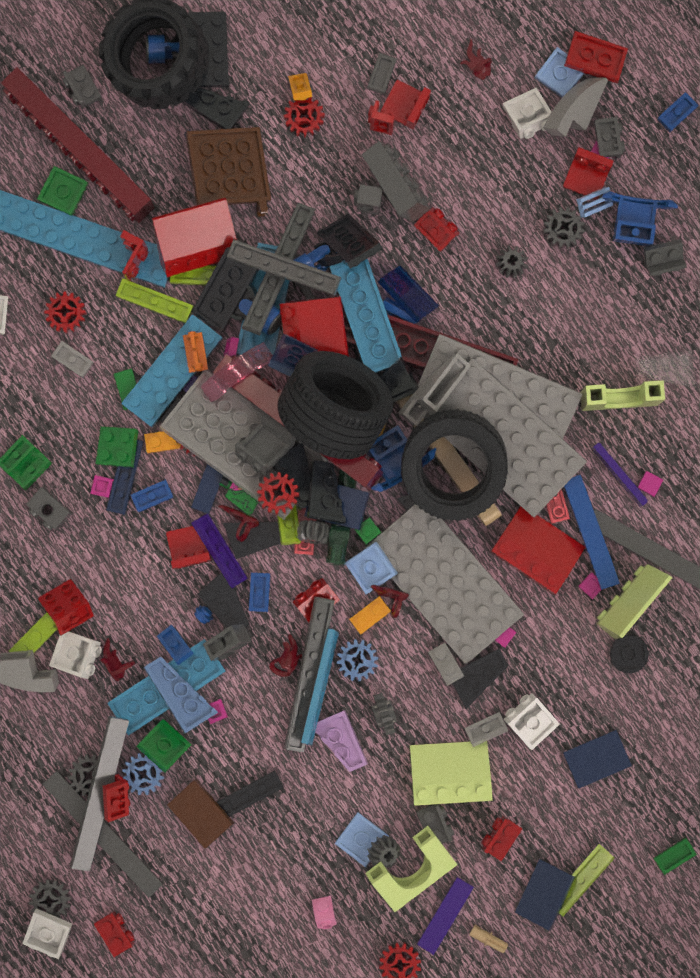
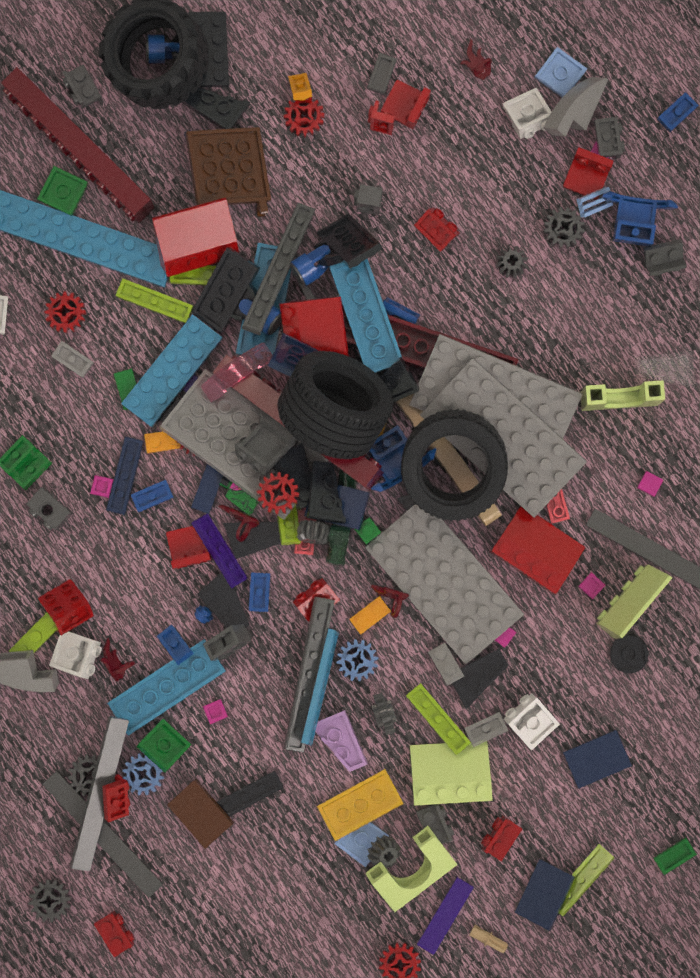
white plate [23,909,72,959] -> none
green plate [96,426,139,468] -> none
red bracket [120,230,149,281] -> none
medium blue wing [144,657,218,734] -> none
orange hinge [183,331,208,373] -> none
dark pink tile [224,337,239,357] -> none
dark grey tile [227,239,342,297] -> none
dark red piece [269,634,303,677] -> none
bright pink bracket [312,896,337,929] -> none
light blue tile [345,541,398,594] -> none
dark grey brick [361,141,431,222] -> none
clear blue tile [378,265,439,323] -> none
light grey slope [398,353,471,426] -> none
red tile [564,31,628,84] -> none
blue tile [564,474,620,590] -> none
dark purple tile [591,442,648,507] -> none
none -> yellow tile [317,769,404,841]
none -> lime plate [406,683,471,756]

